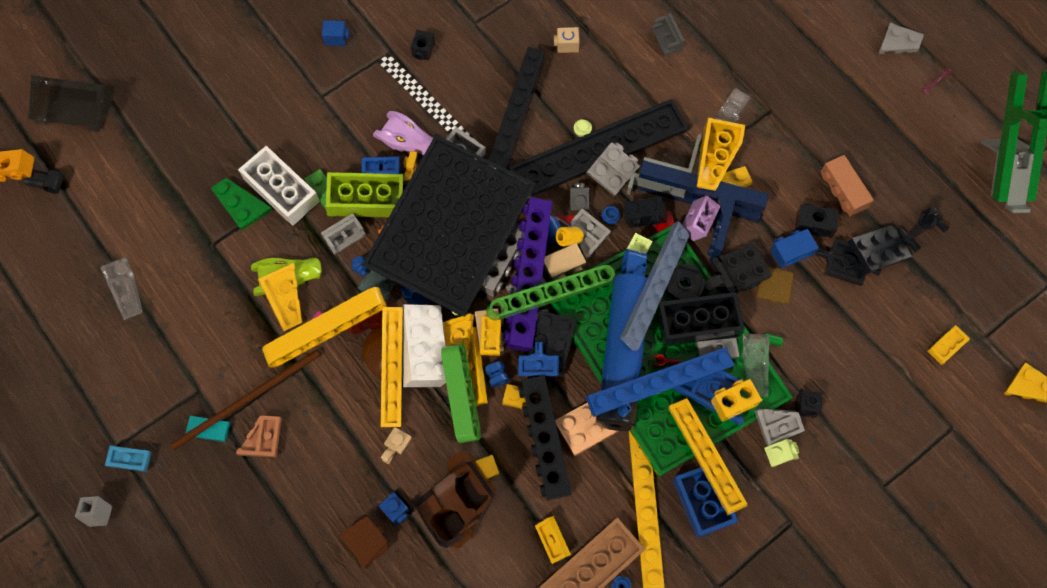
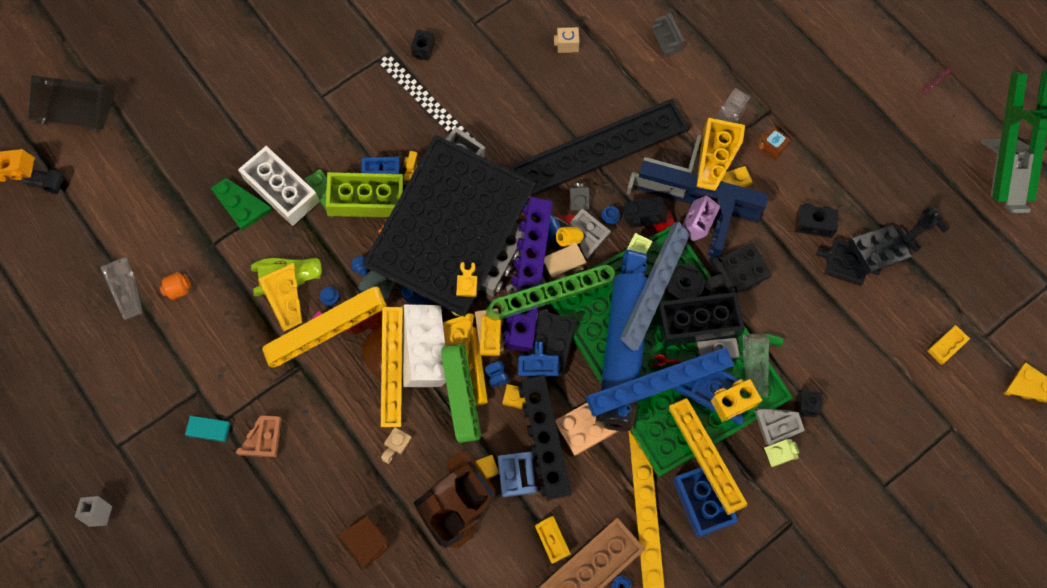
dark azure plate [105,446,152,472] -> none
reddish brown piece [170,350,320,450] -> none
light grey hinge [321,213,366,255] -> none
blue brick [322,20,350,46] -> none
lavender animal [373,111,433,155] -> none
blue bracket [378,492,410,525] -> none
black brick [489,47,545,170] -> none
yellowish green plate [574,120,592,137] -> none
light grey plate [586,142,640,196] -> none
clear yellow piece [757,268,793,305] -> none
blue brick [770,229,818,269] -> none
nougat brick [821,155,874,217] -> none
light grey wing [879,23,924,54] -> none
none -> orange head [160,272,191,300]
none -> blue plate [319,287,339,306]
none -> yellow plate [456,262,477,297]
none -> medium blue plate [498,452,539,497]
none -> clear orange brick [758,127,791,160]

